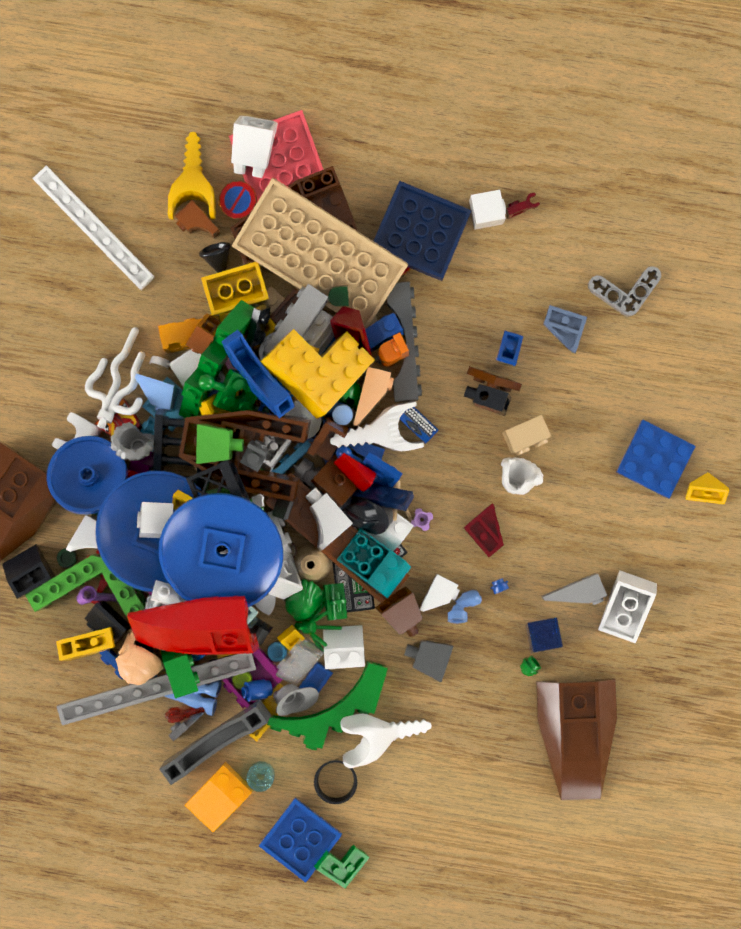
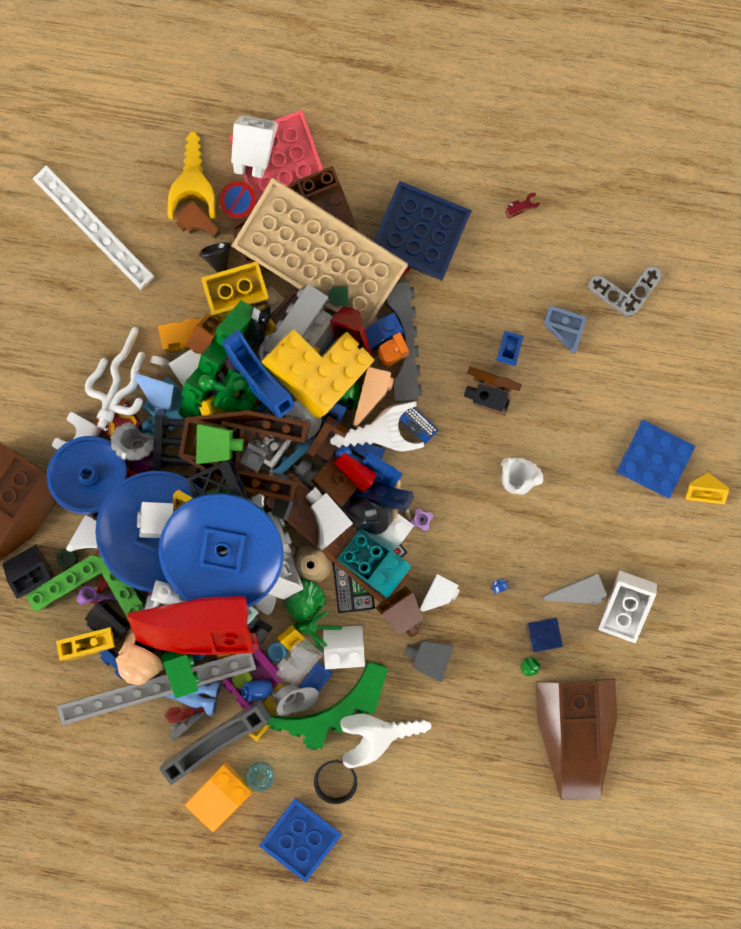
plate [314,845,370,889] -> none
green hips [323,583,347,621] -> none
light blue tile [332,404,353,425] -> none
medium blue arm [448,590,482,624] -> none
dark red wing [463,503,504,558] -> none
white head [469,190,506,230] -> none
tan brick [502,415,552,456] -> none

